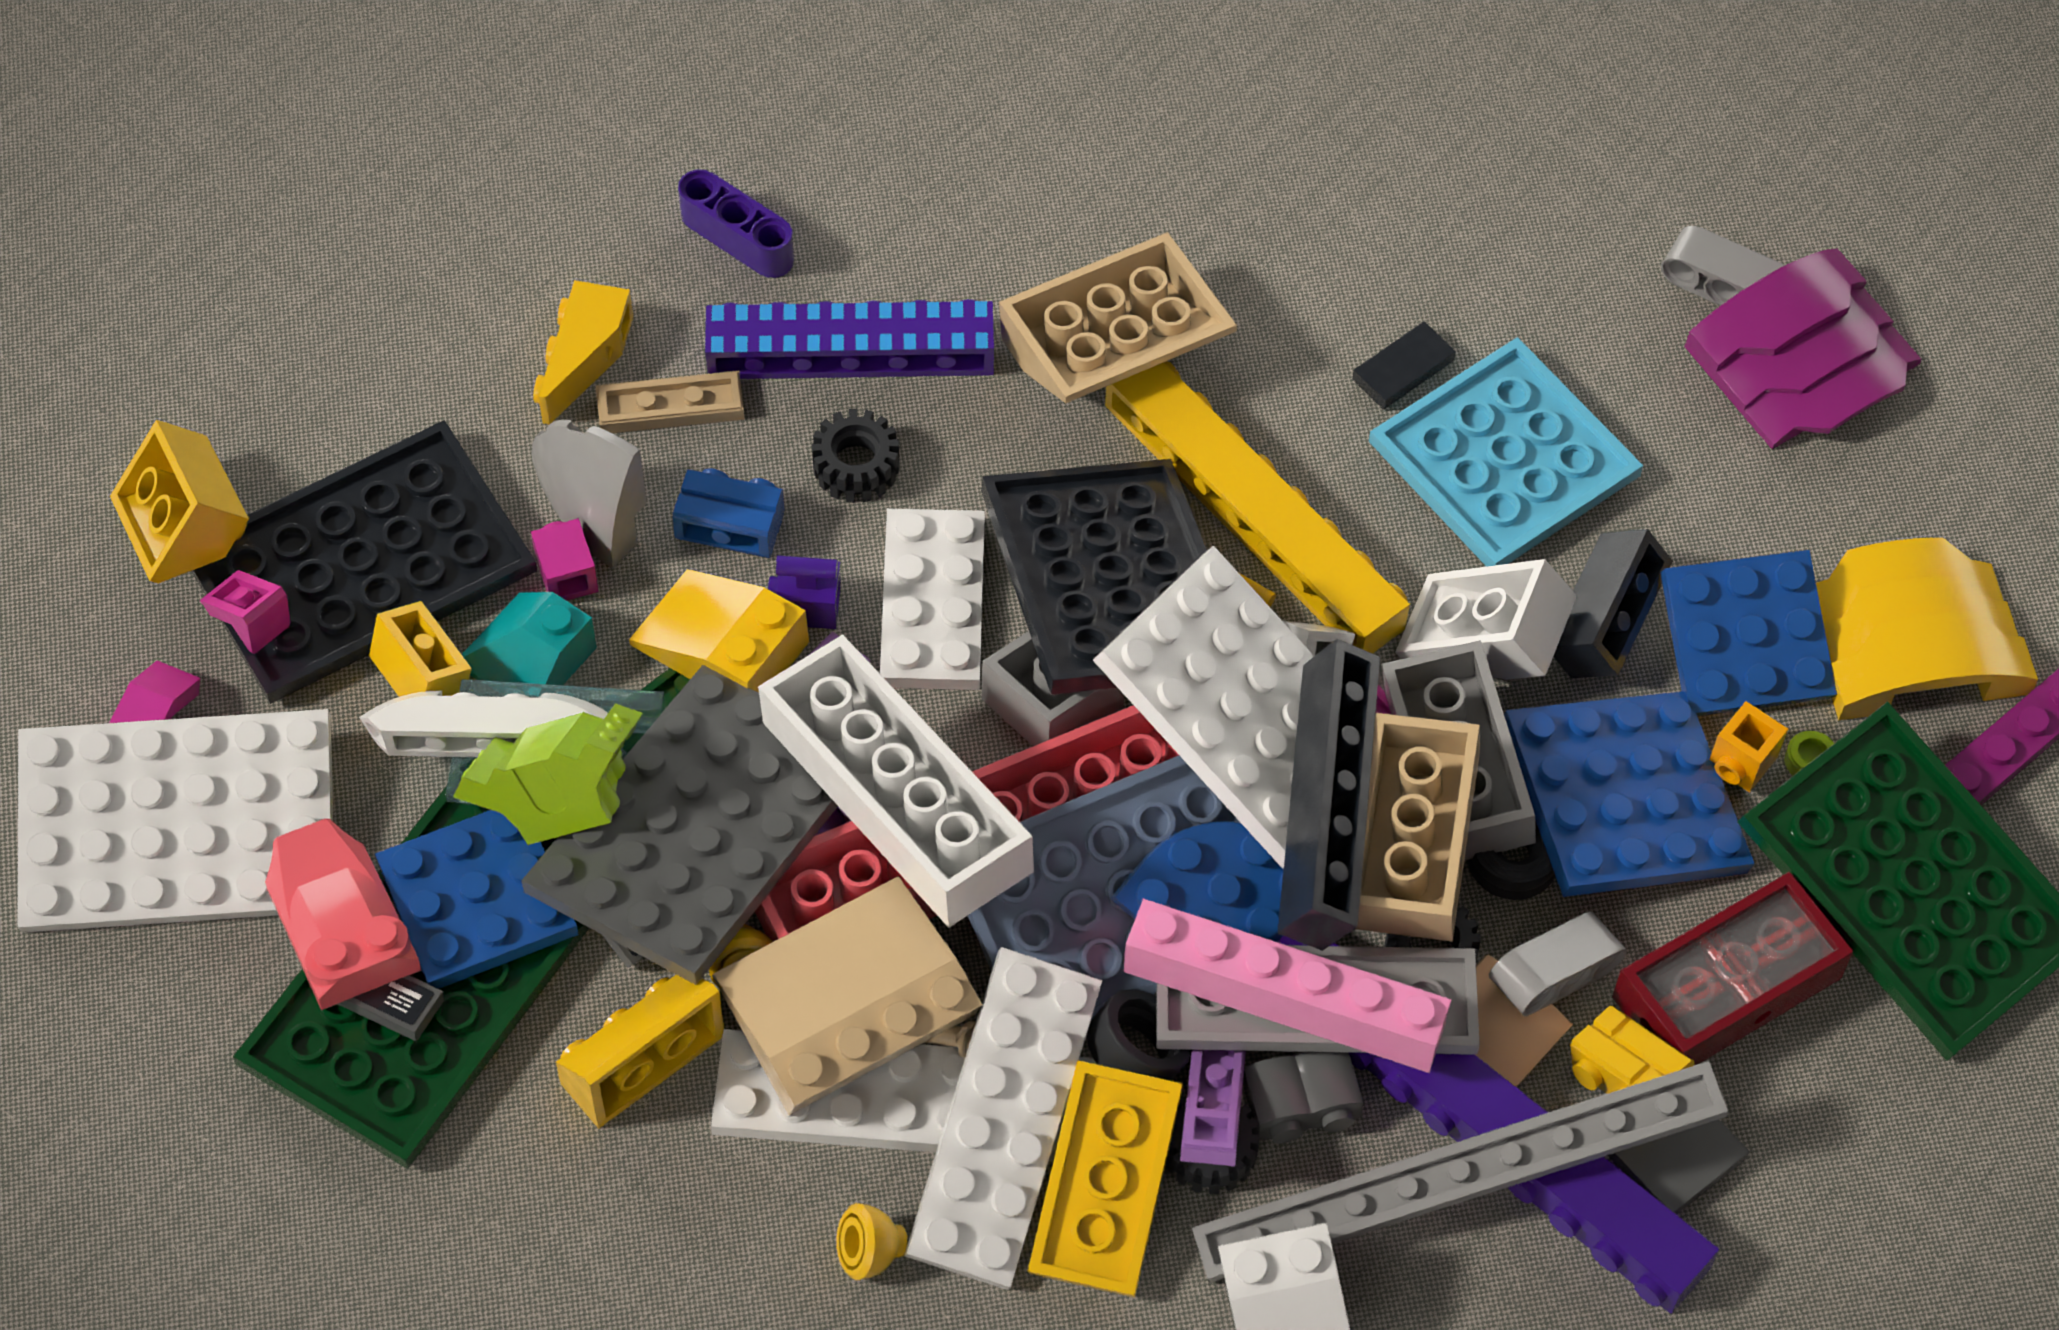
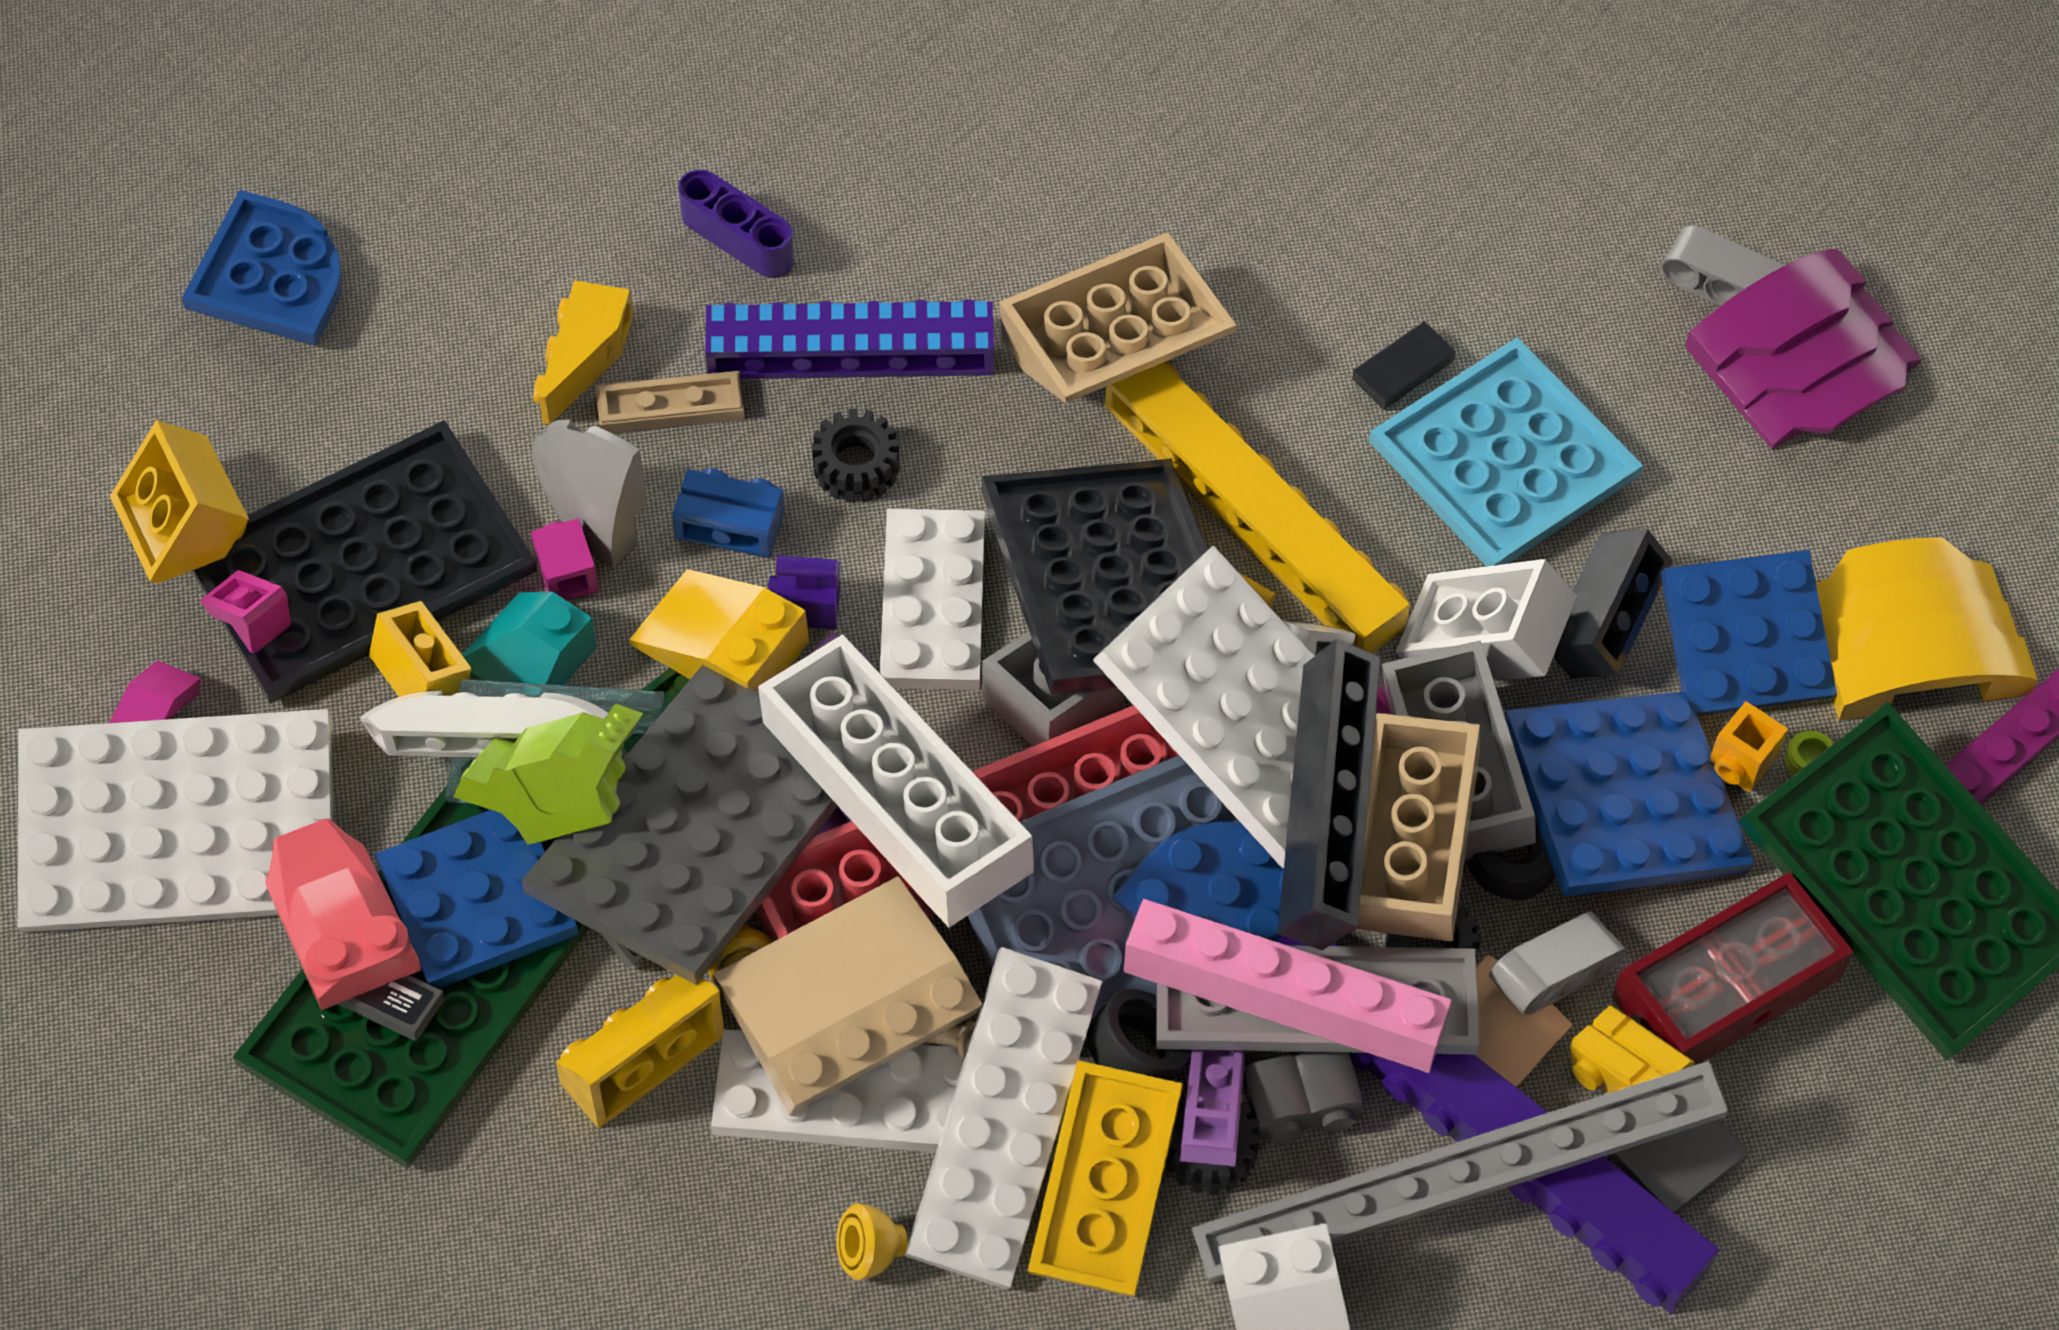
none -> blue plate [182,189,342,346]

